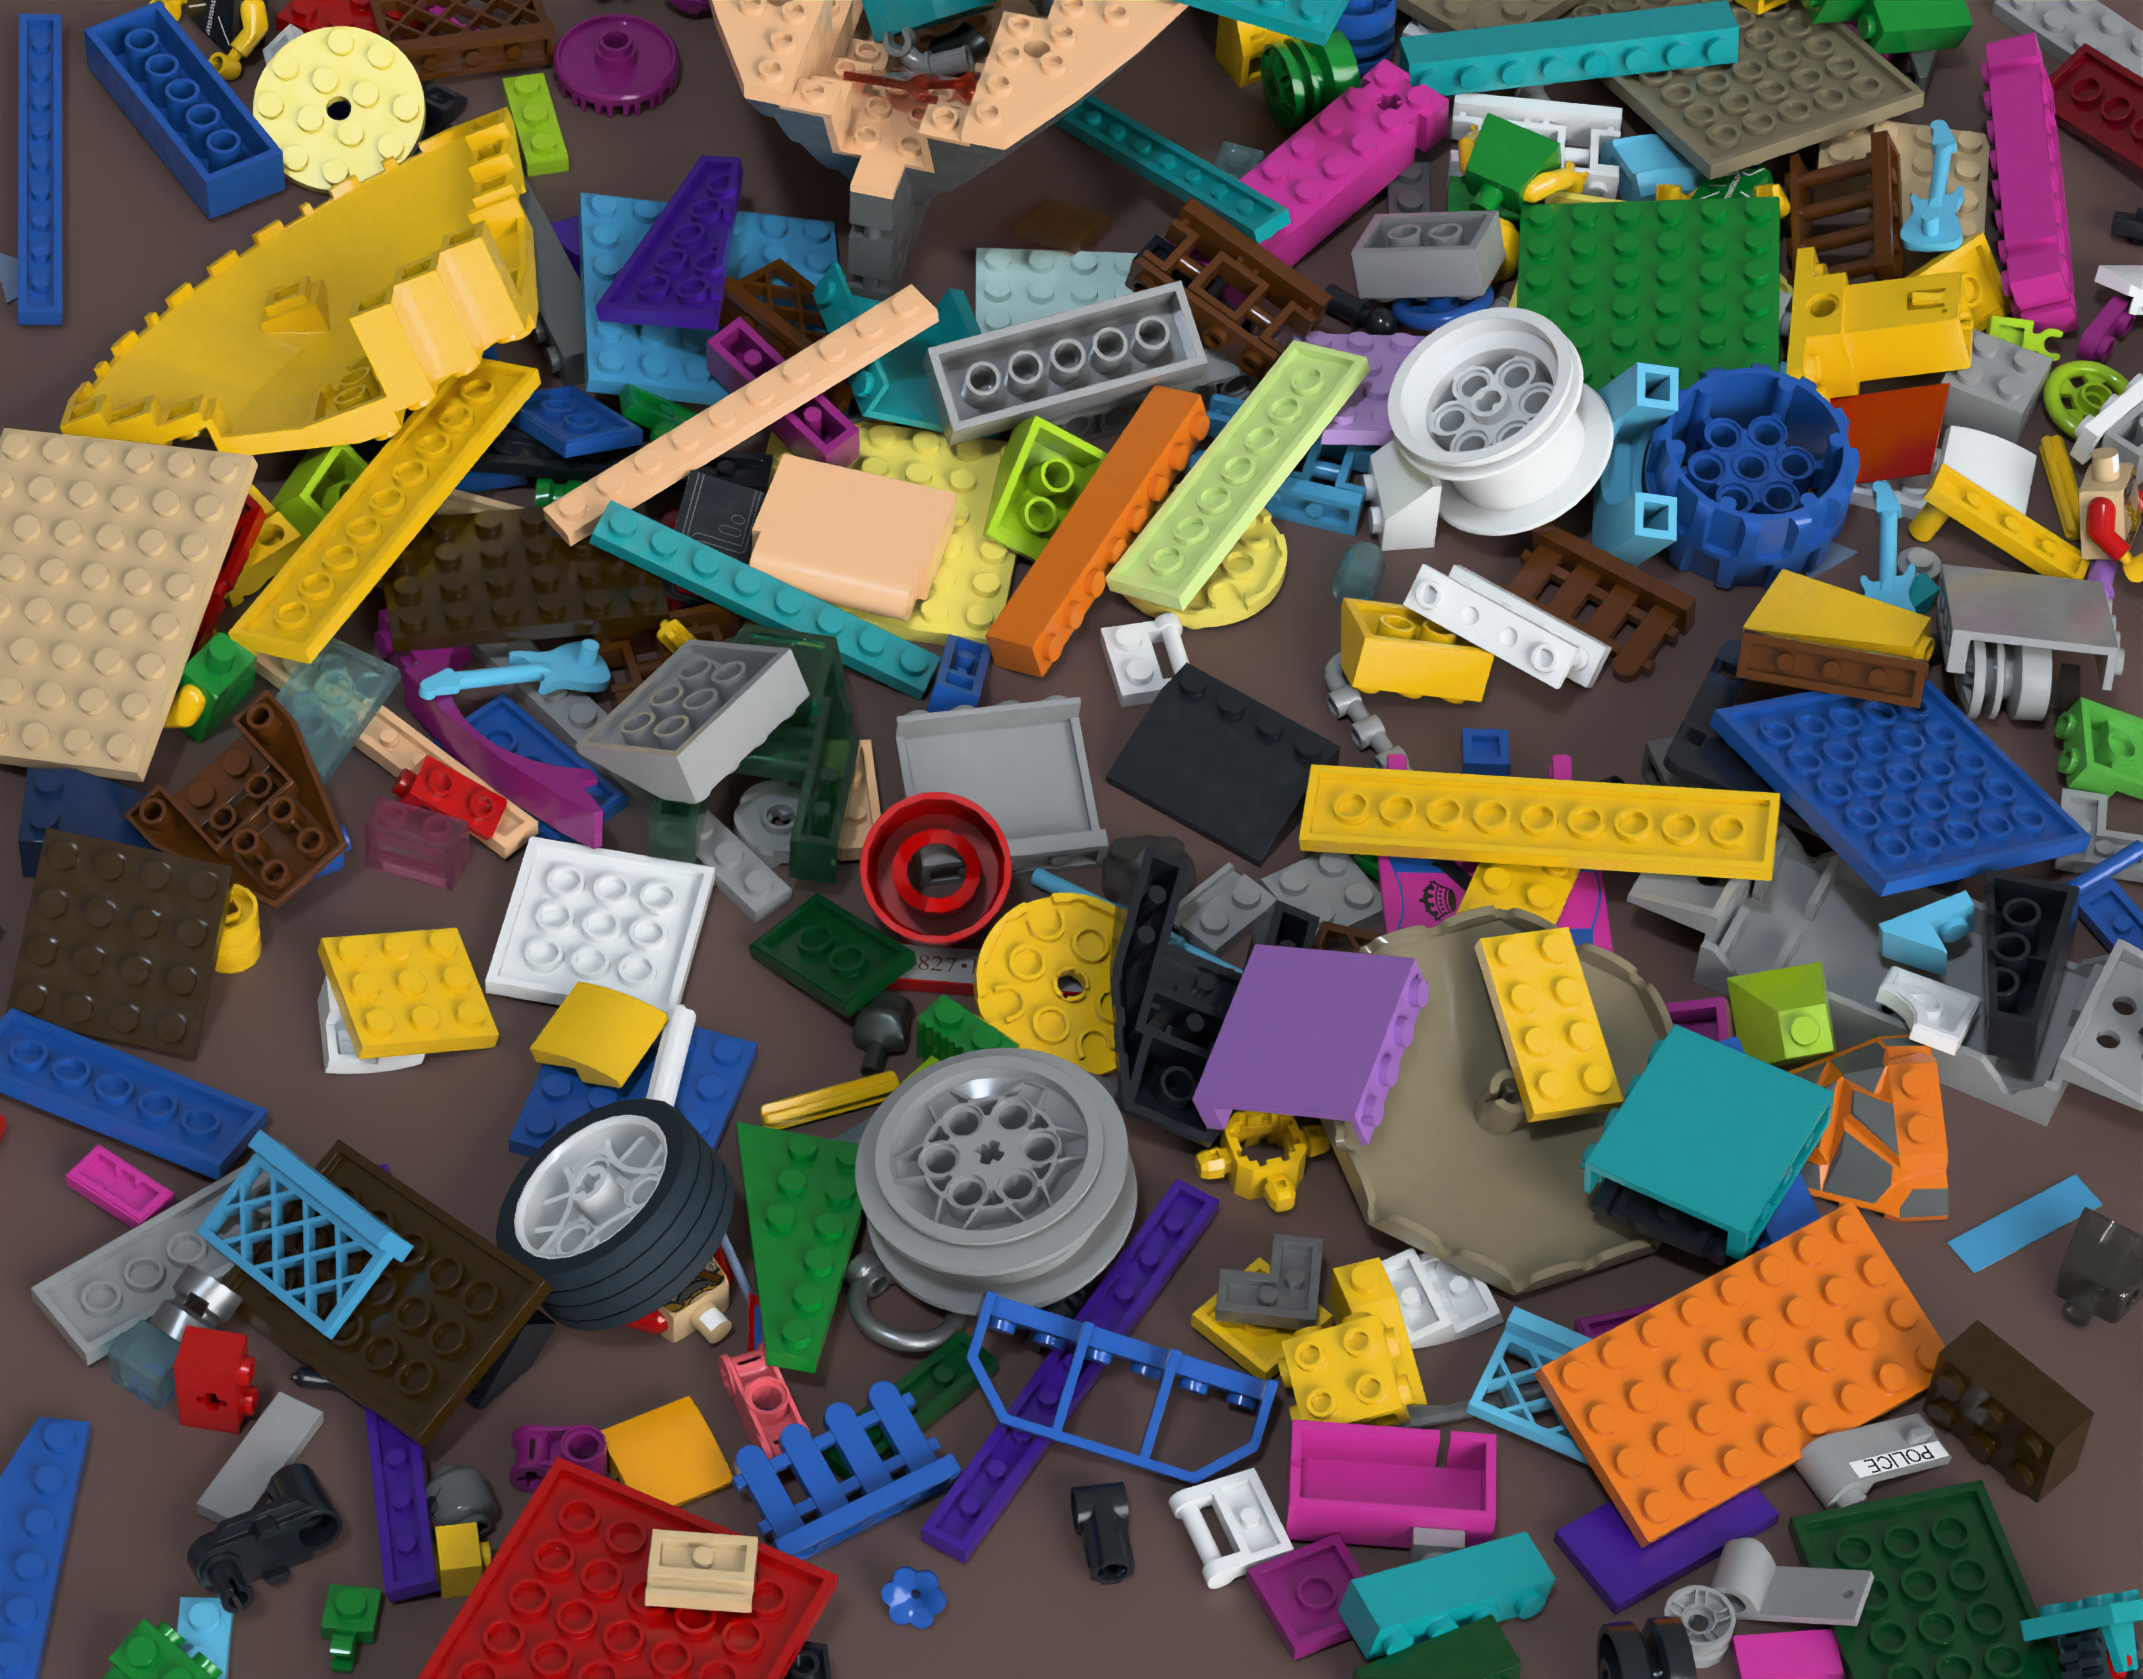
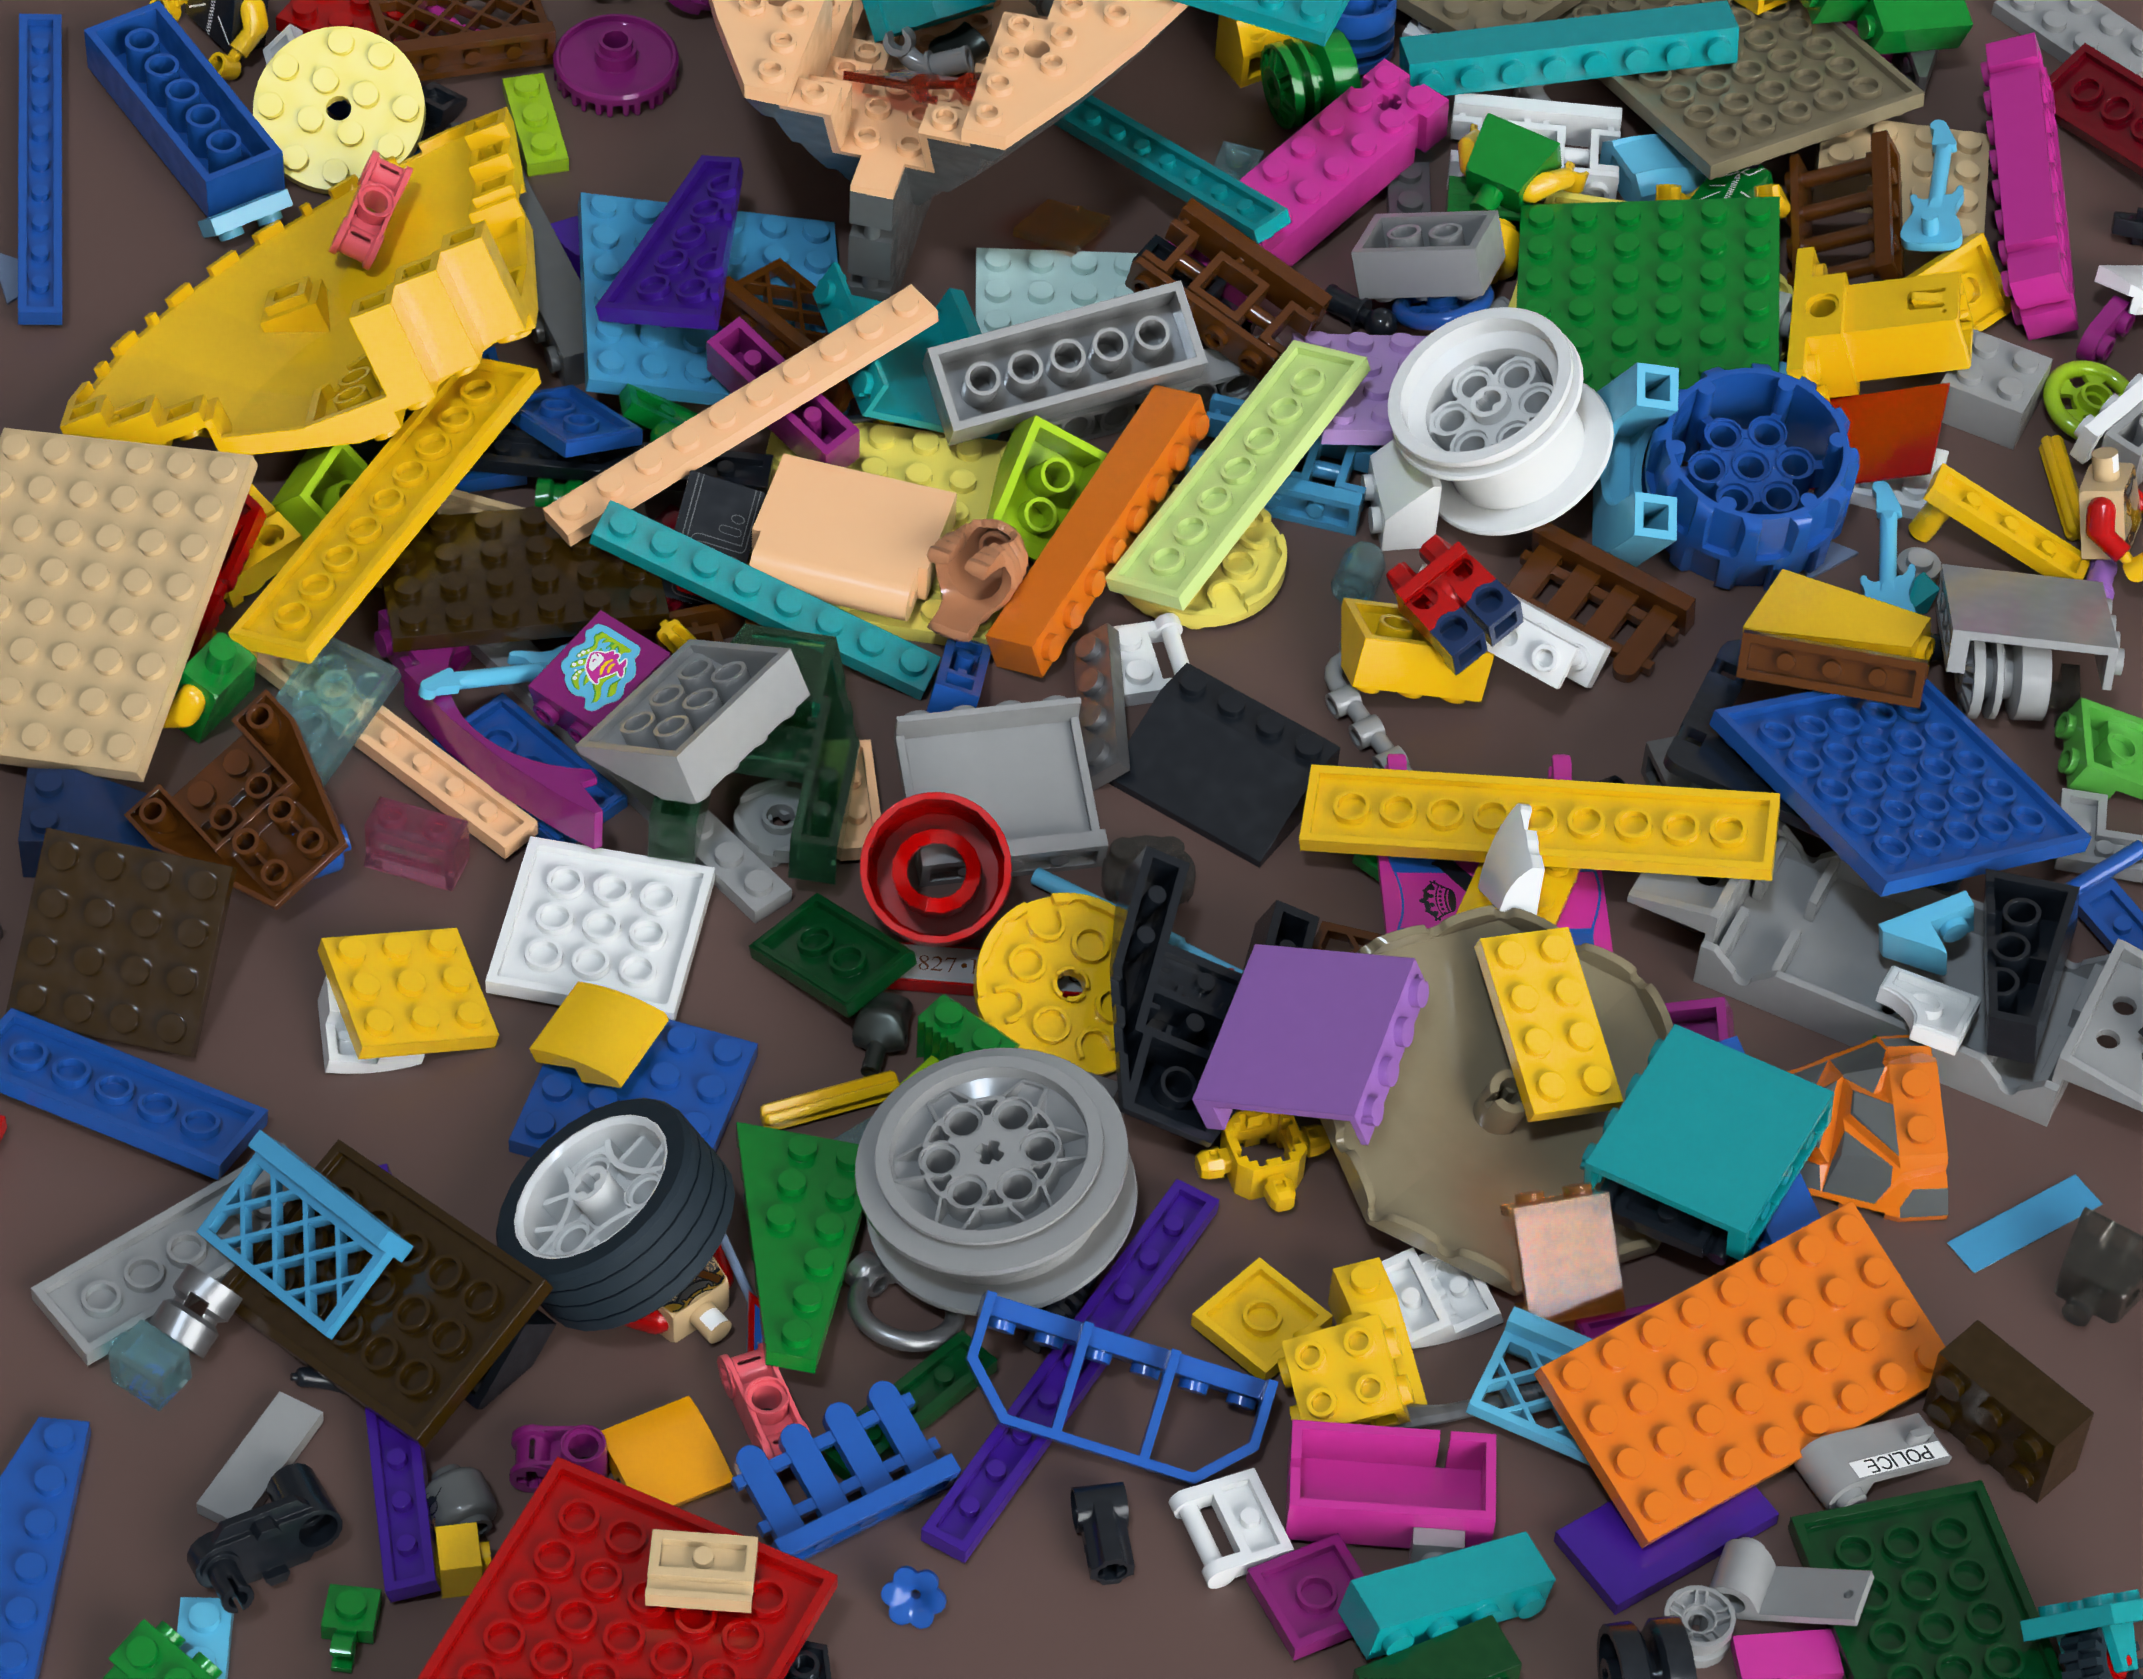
dark pink plate [65,1144,175,1229] -> none
red brick [173,1325,259,1435] -> none
yellow wheel [215,884,262,974] -> none
red bracket [389,755,507,840] -> none
white axle [646,1004,696,1107] -> none
light grey plate [1173,862,1278,958] -> none
flat silver plate [1215,1234,1323,1330] -> none
light grey plate [1260,852,1384,947] -> none
blue plate [1460,728,1510,776] -> none
lime slope [1727,961,1837,1067] -> none
white slope [1938,425,2037,515] -> none
lime plate [1986,315,2063,362] -> none
none -> medium azure plate [198,189,293,242]
none -> coral piece [328,150,413,270]
none -> panel [528,610,671,743]
none -> nougat hair [927,519,1028,642]
none -> flat silver plate [1072,623,1130,791]
none -> hips [1386,534,1524,676]
none -> white slope [1478,803,1545,915]
none -> clear orange panel [1500,1182,1626,1323]

